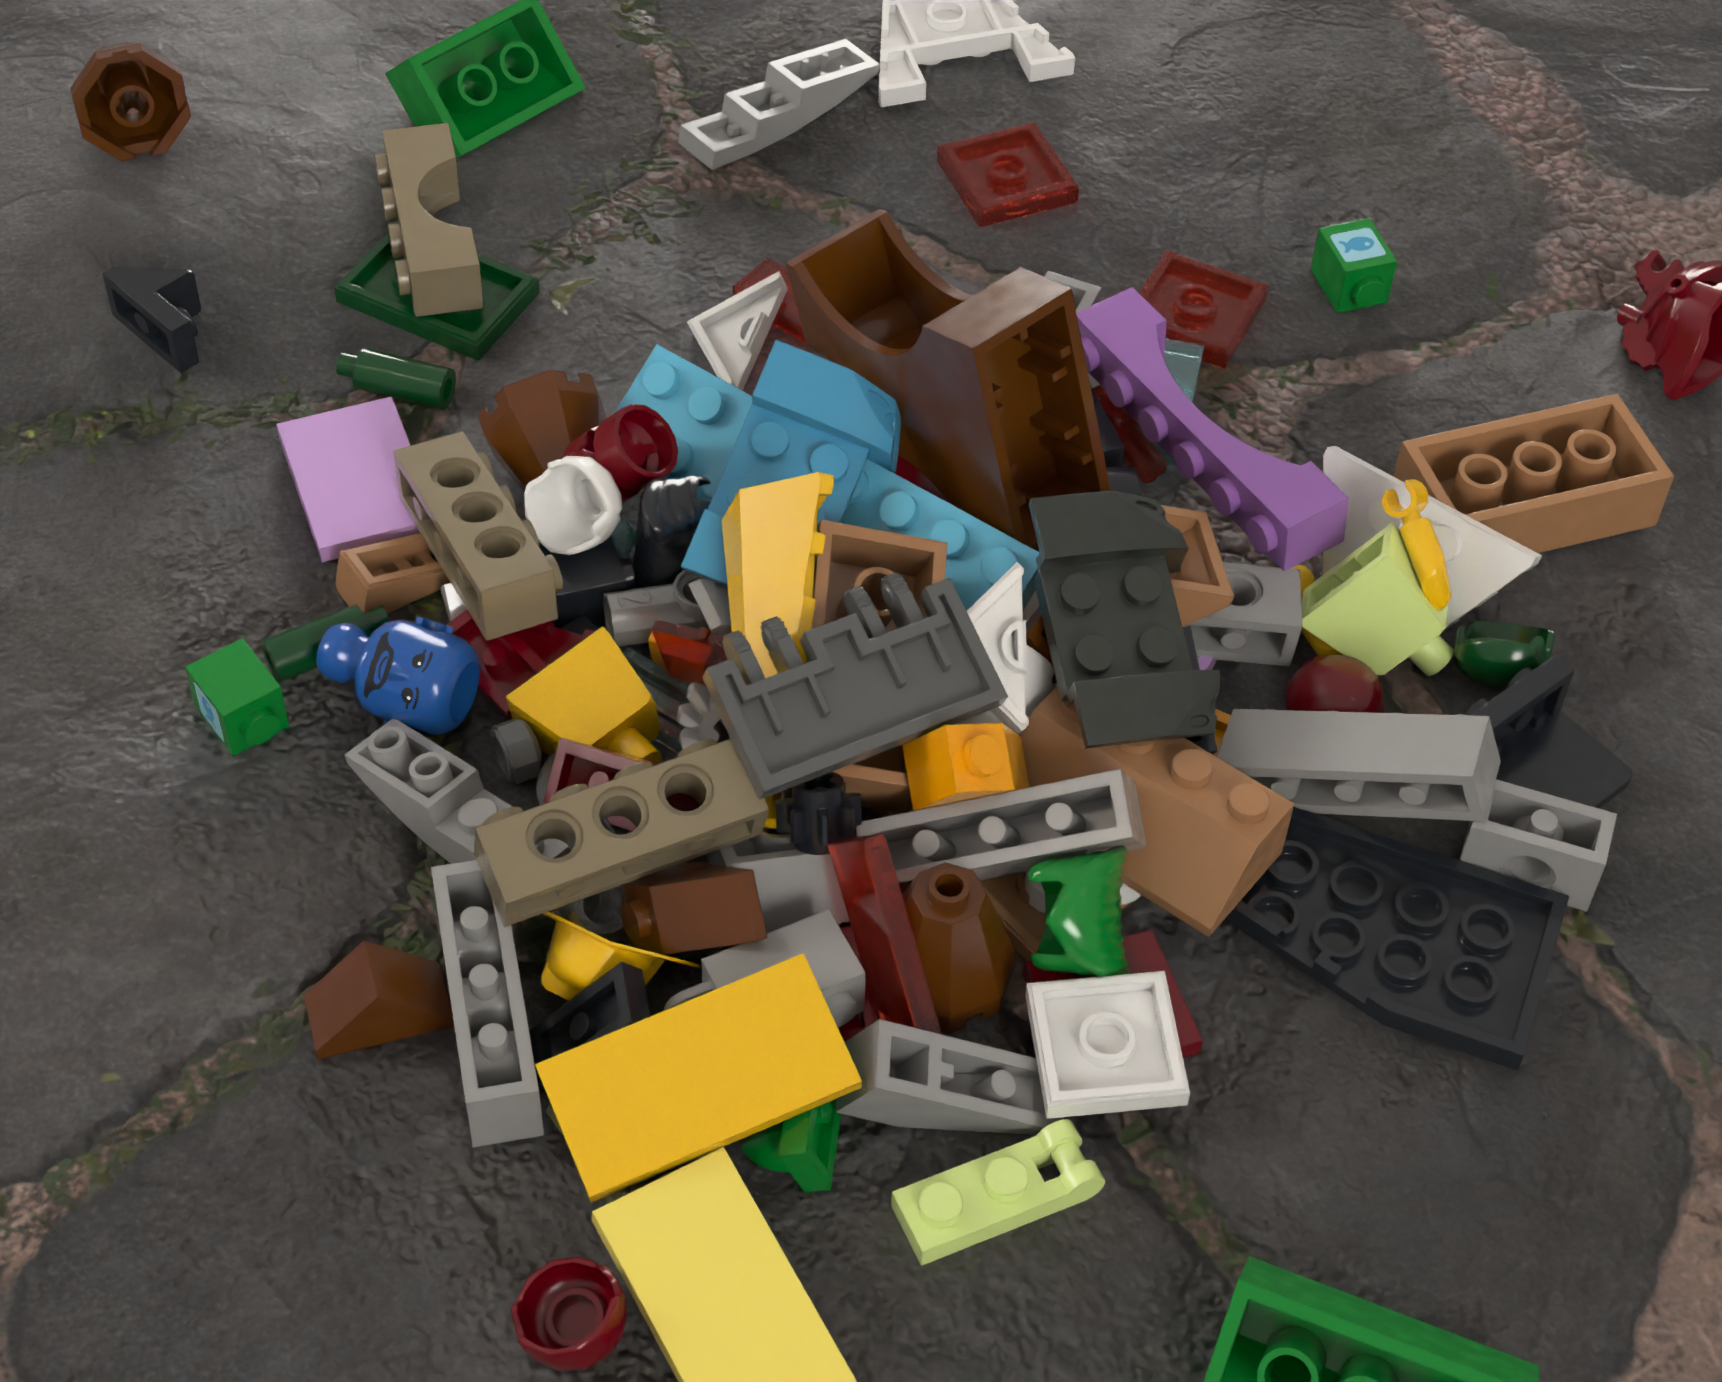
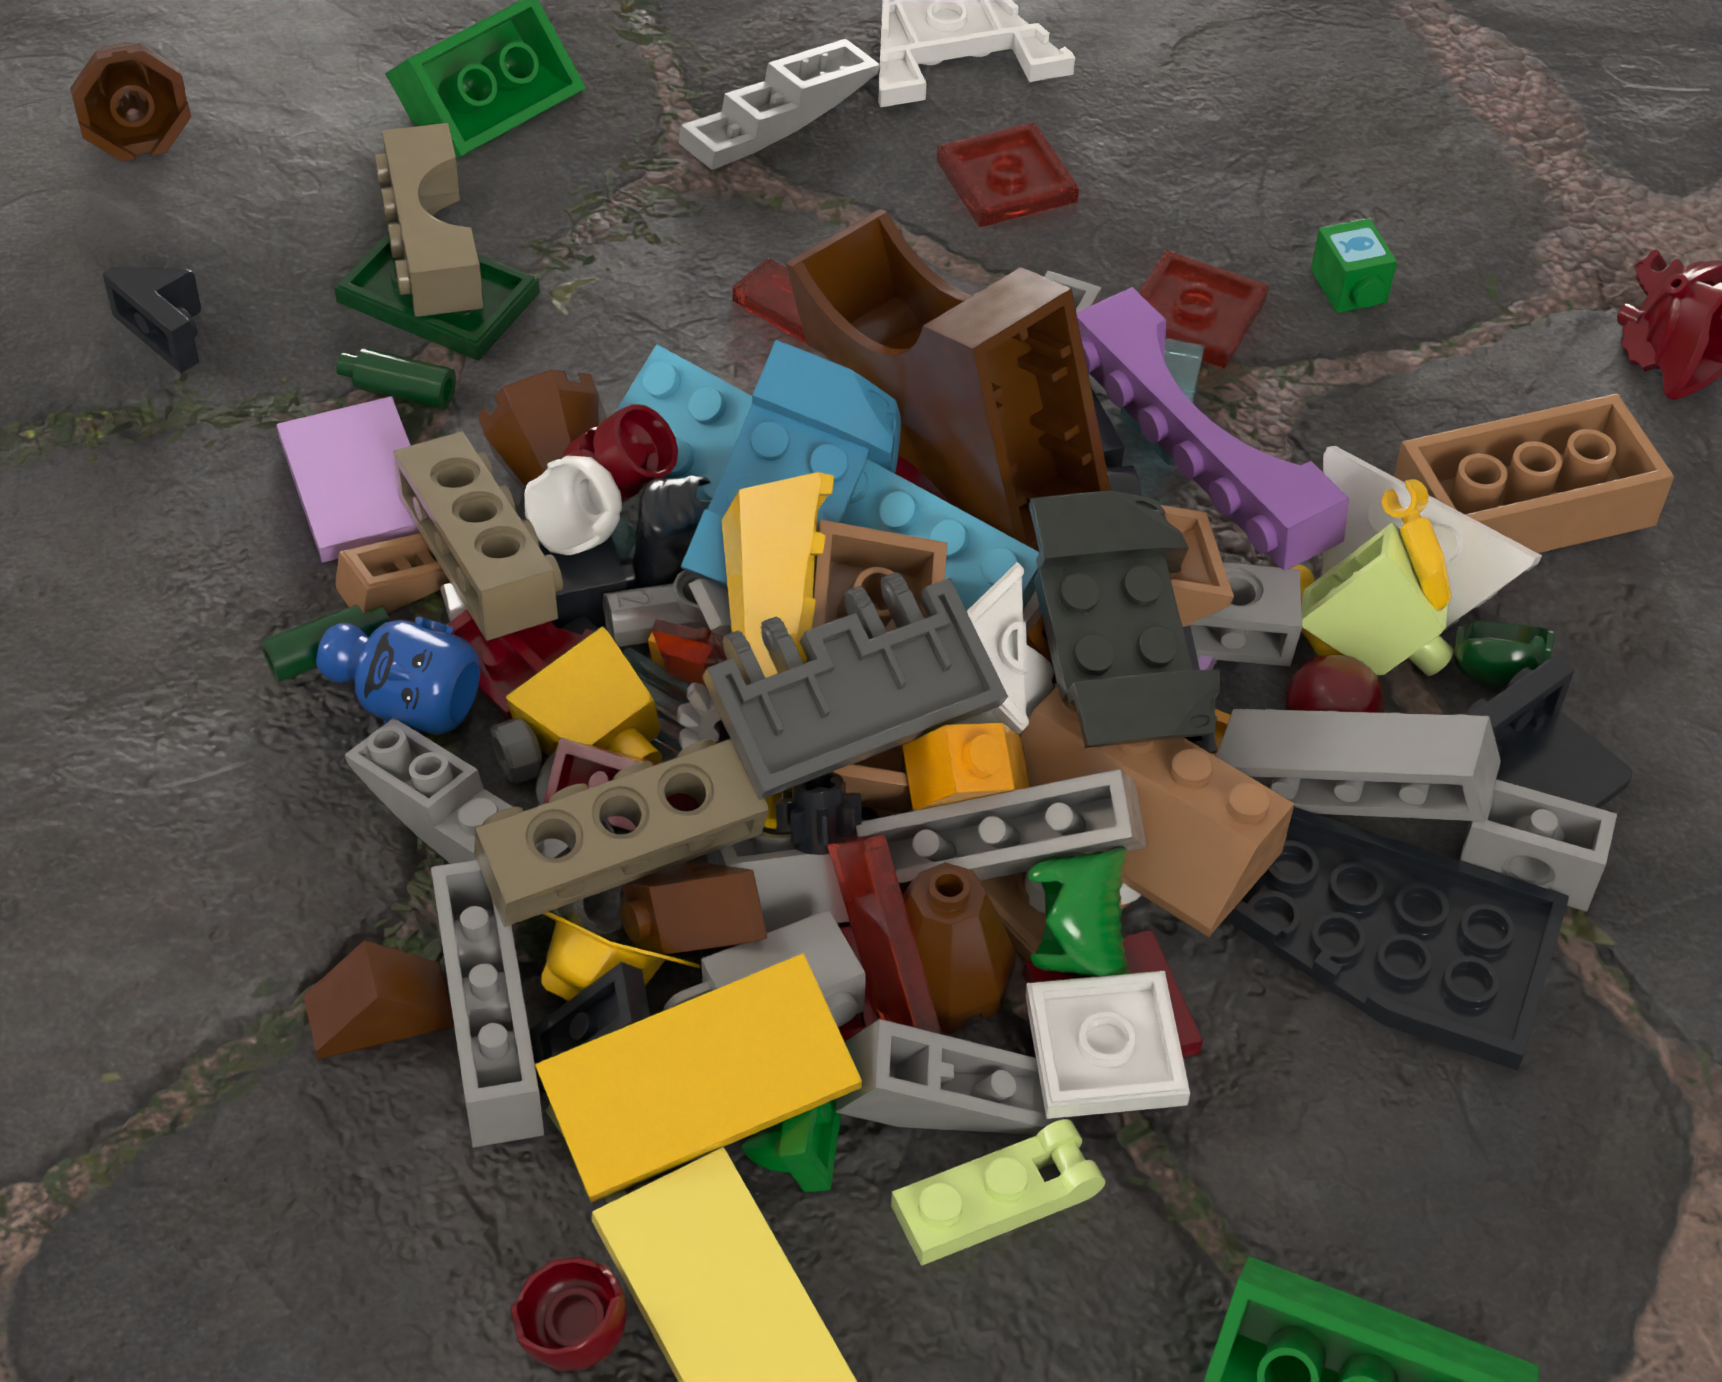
green brick [185,638,289,756] -> none
white tile [687,271,788,391] -> none
clear red axle [1093,385,1168,483] -> none

